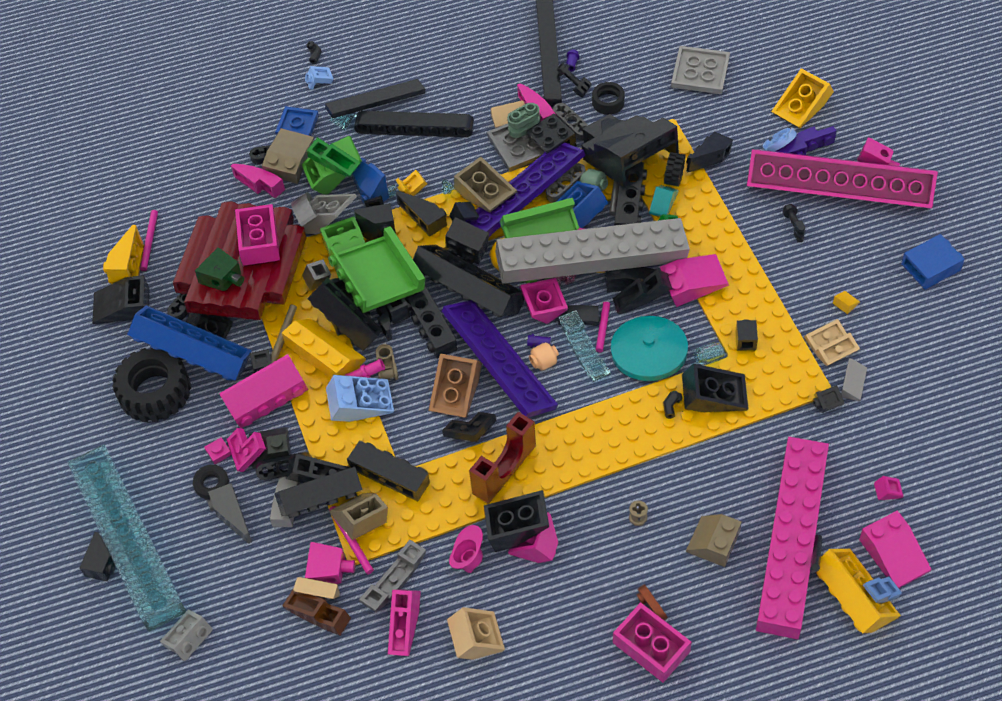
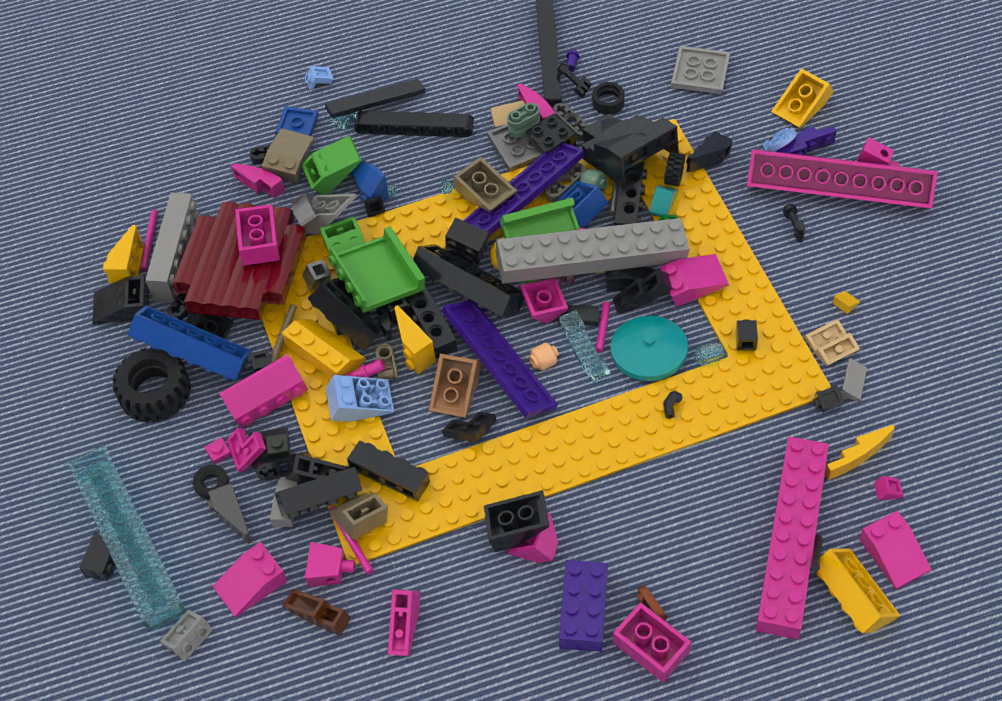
dark green torso [195,247,244,291] -> none
tan slope [293,577,340,599] -> none
black arm [306,41,322,64] -> none
green slope [307,137,361,177] -> none
black slope [354,203,396,241] -> none
flat silver slope [359,540,426,612] -> none
yellow bracket [396,170,427,196] -> none
black slope [396,191,447,237] -> none
tan slope [447,607,505,660] -> none
black panel [449,202,479,221] -> none
dark pink piece [449,525,483,573] -> none
arch [469,412,536,504] -> none
dark purple pin [527,333,551,349] -> none
dark tan bush [629,500,648,526] -> none
black slope [682,363,748,412] -> none
dark tan slope [686,514,742,567] -> none
medium blue slope [863,577,902,603] -> none
blue brick [902,234,965,290] -> none
none -> light grey brick [145,192,201,303]
none -> dark pink slope [213,542,287,618]
none -> yellow slope [394,305,436,375]
none -> dark purple brick [559,560,608,652]
none -> yellow slope [825,425,895,480]

